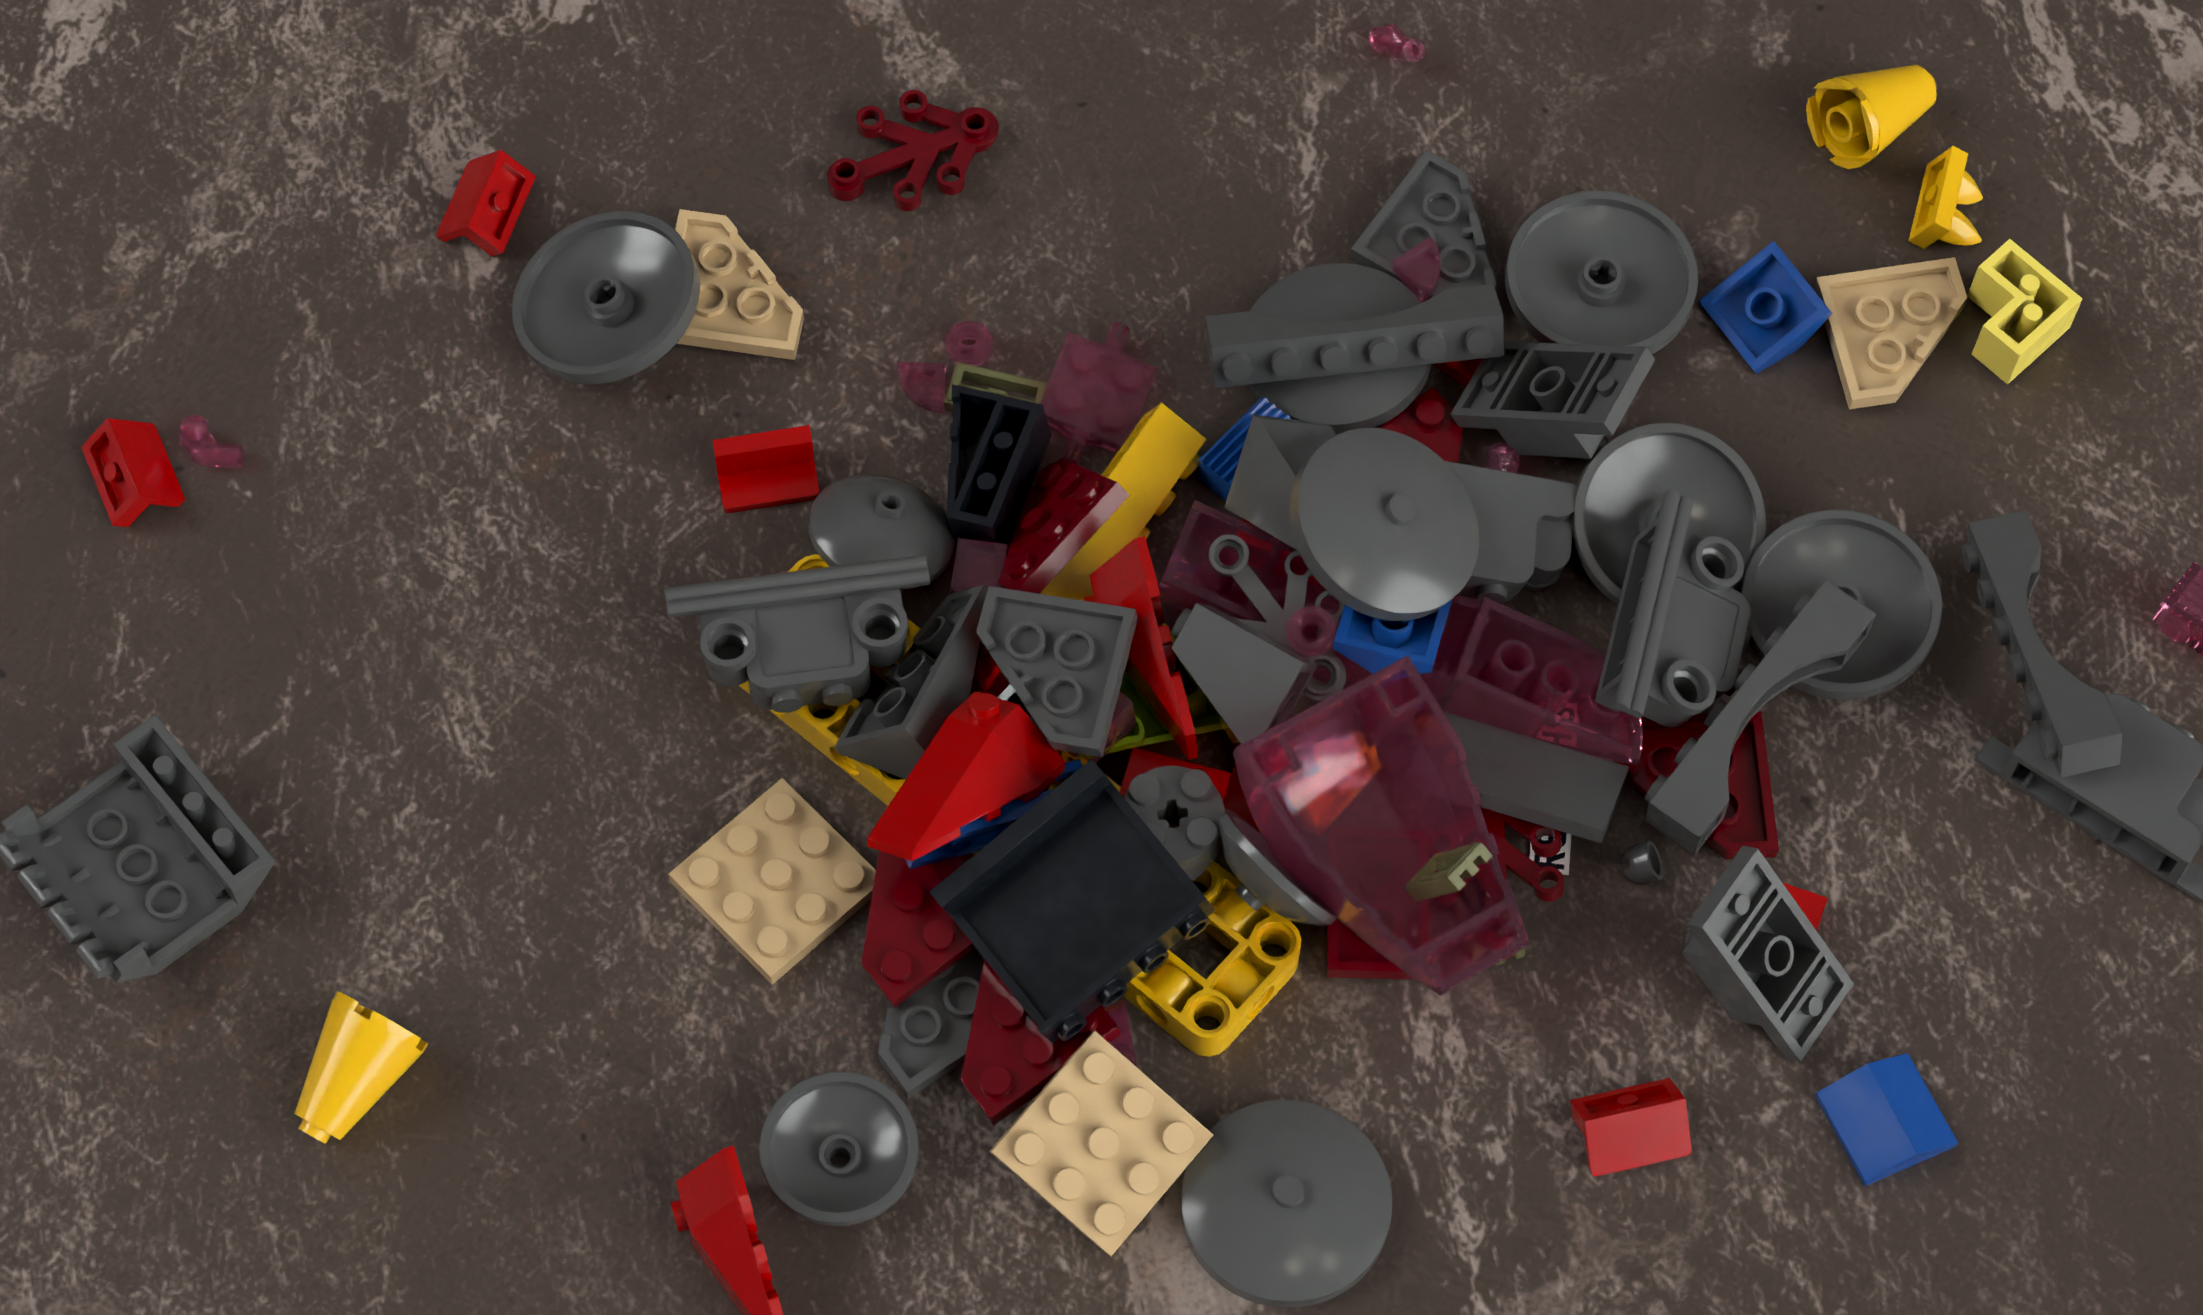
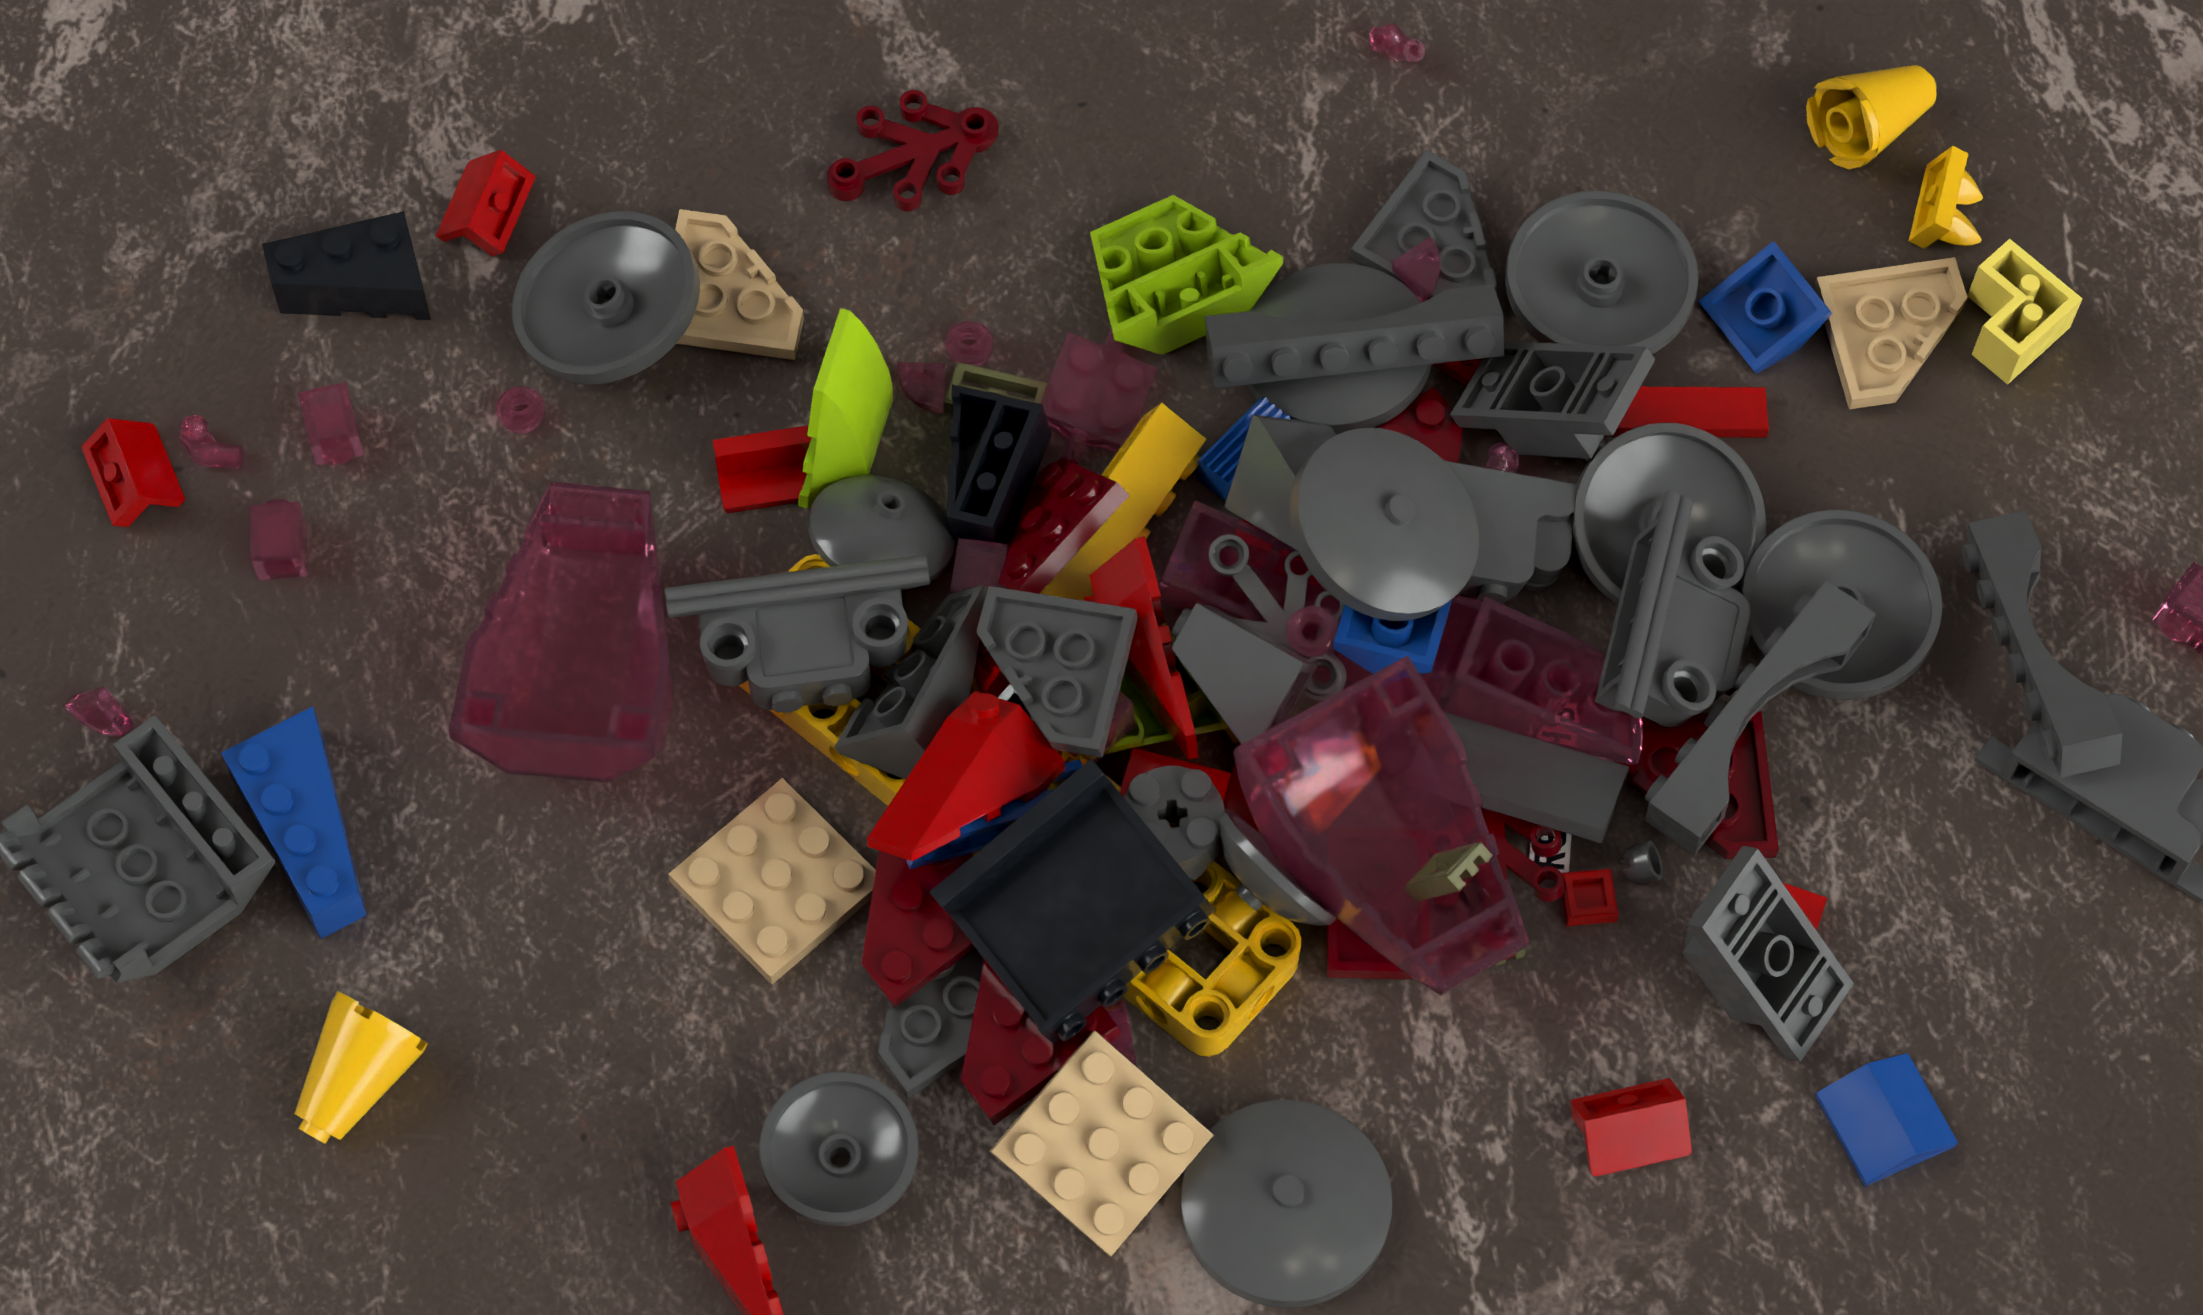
none -> clear pink tile [64,686,134,737]
none -> blue wedge [221,706,367,939]
none -> clear pink brick [250,499,308,581]
none -> black wedge [262,211,431,320]
none -> clear pink brick [298,382,364,466]
none -> clear pink windscreen [448,482,674,783]
none -> clear pink plate [496,386,545,434]
none -> lime wedge [798,308,893,508]
none -> lime wedge [1090,195,1283,355]
none -> red tile [1562,869,1619,927]
none -> red tile [1605,386,1769,438]

